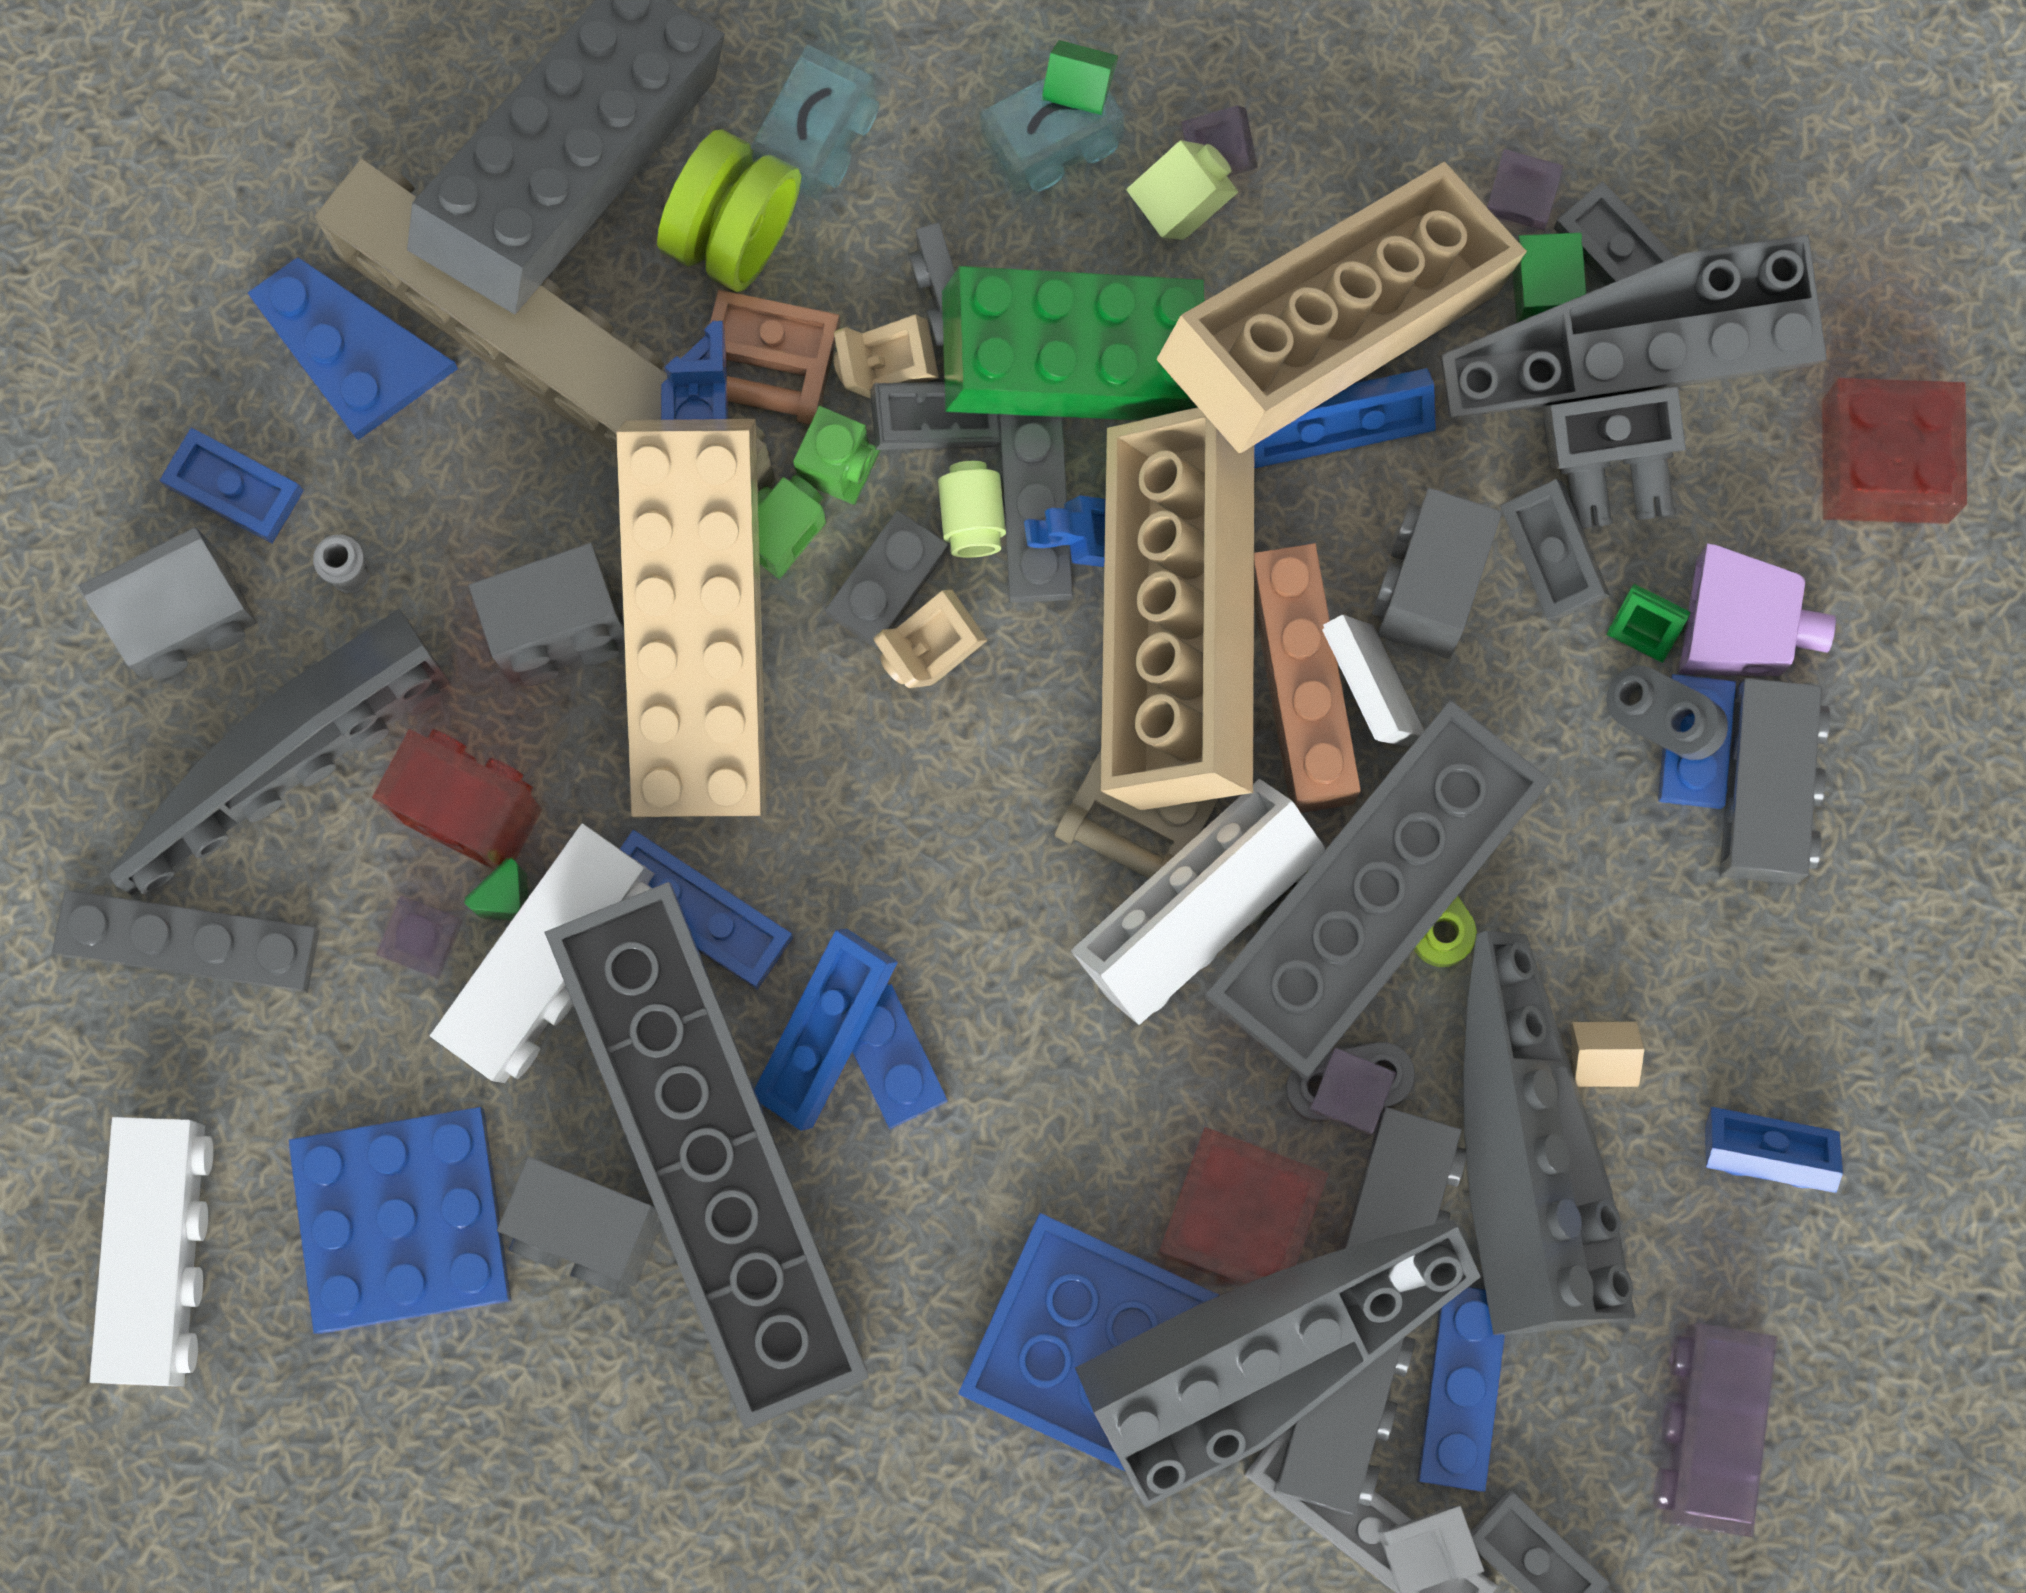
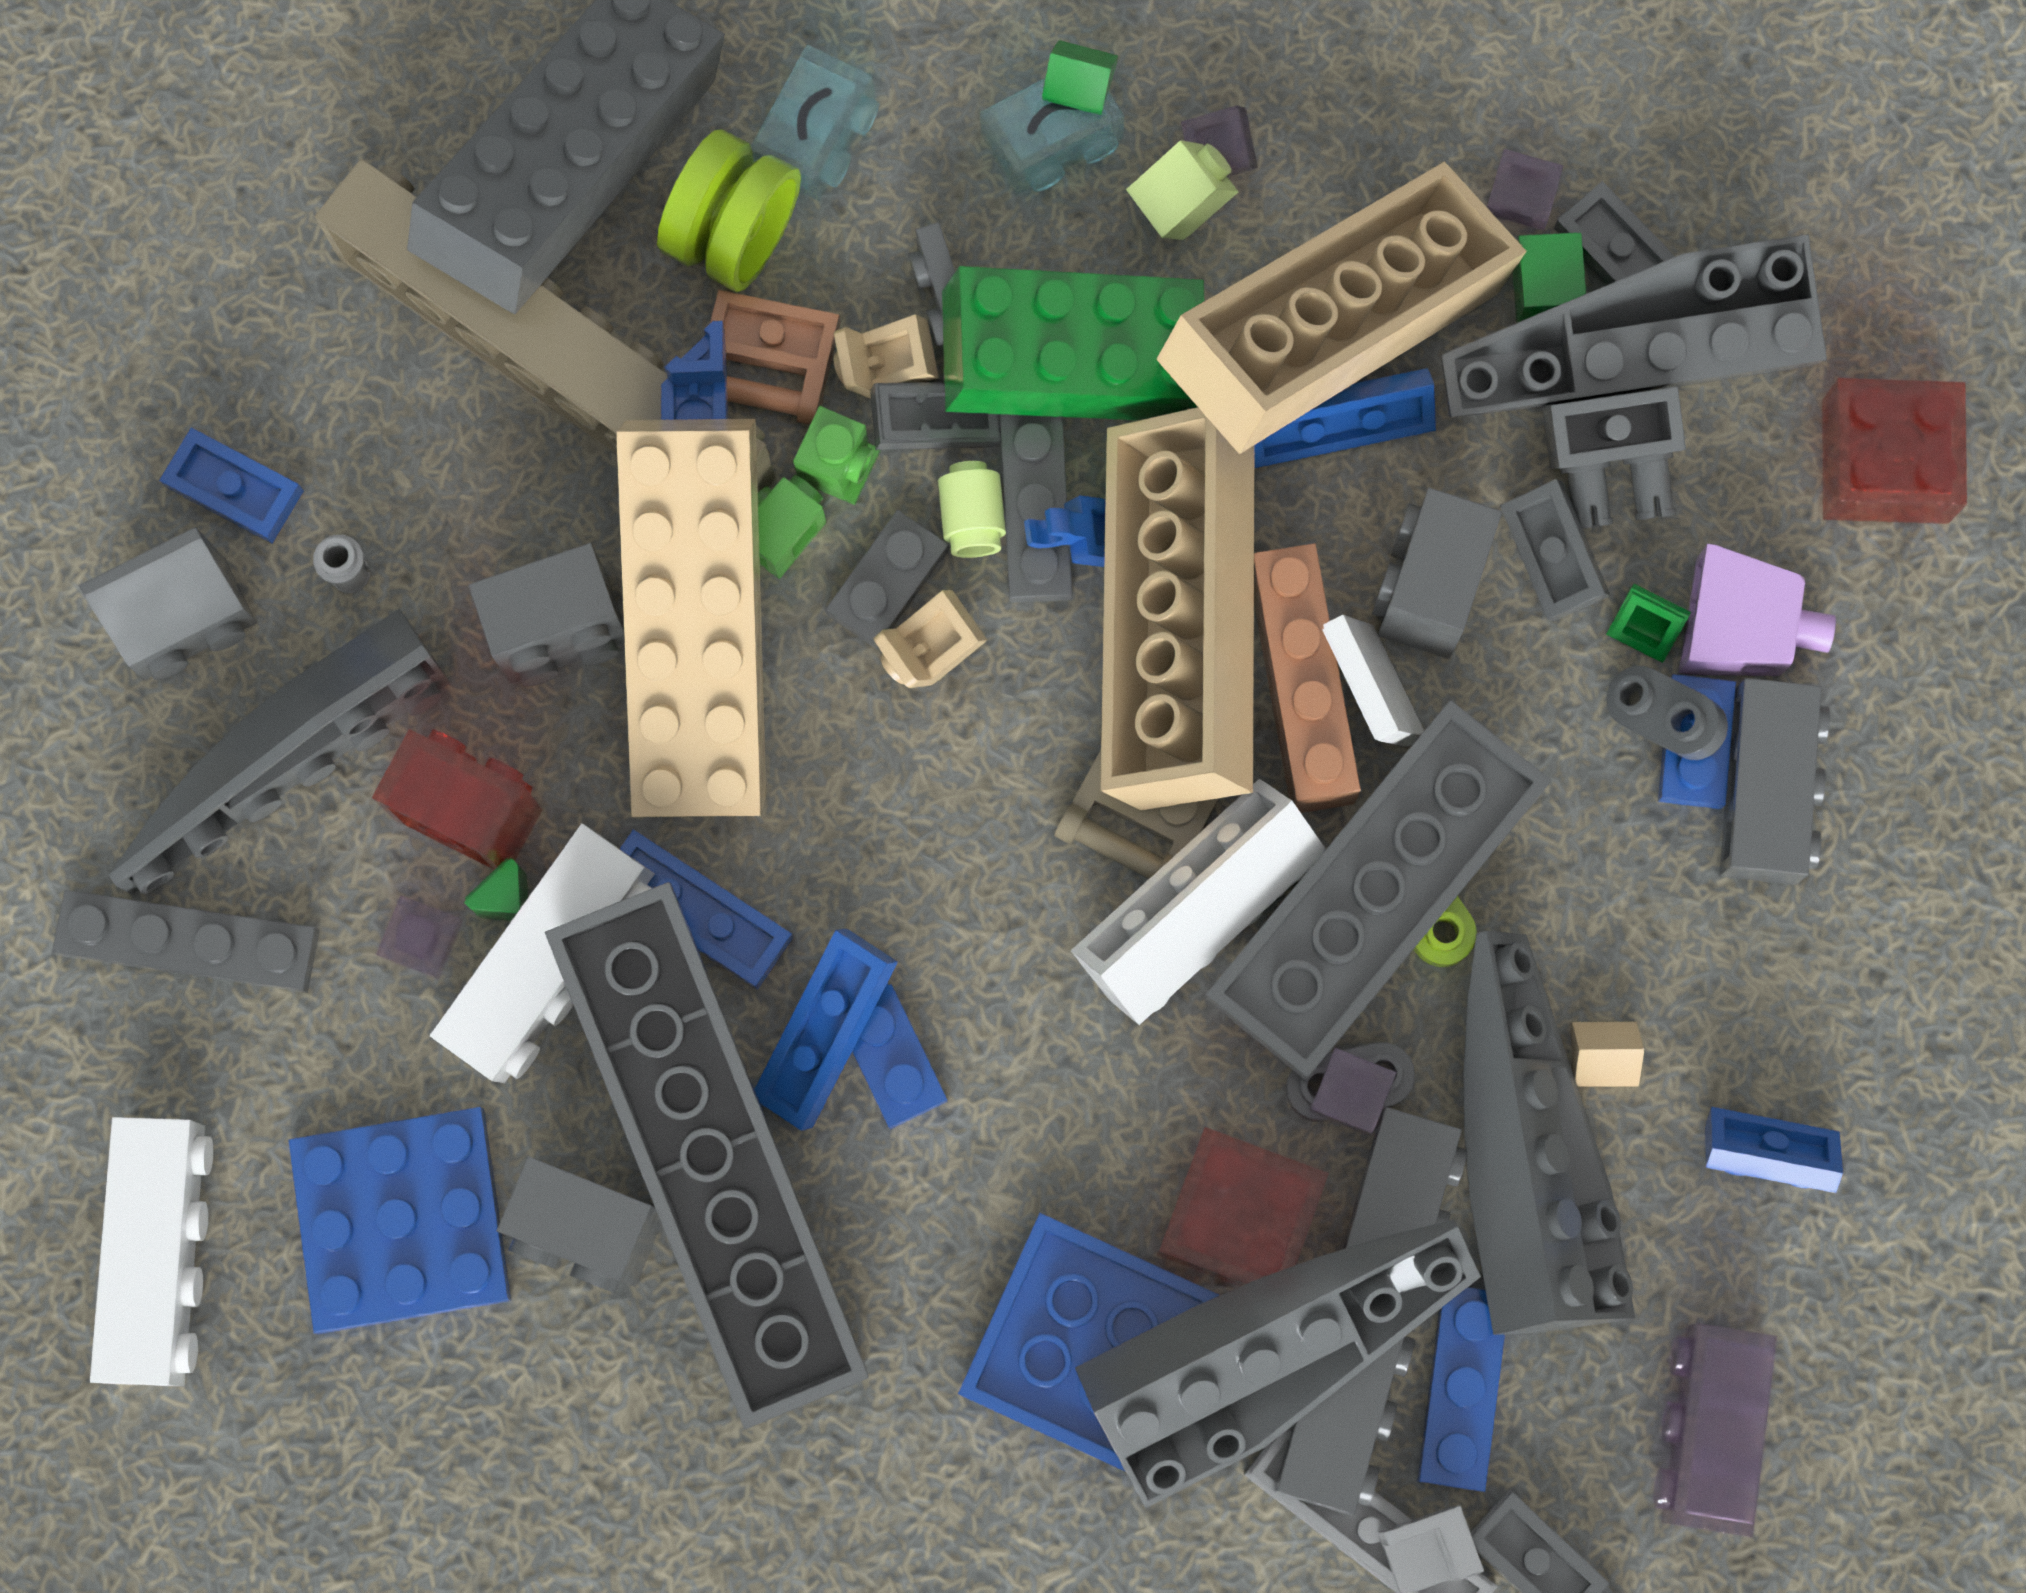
blue wing [248,257,458,441] -> none

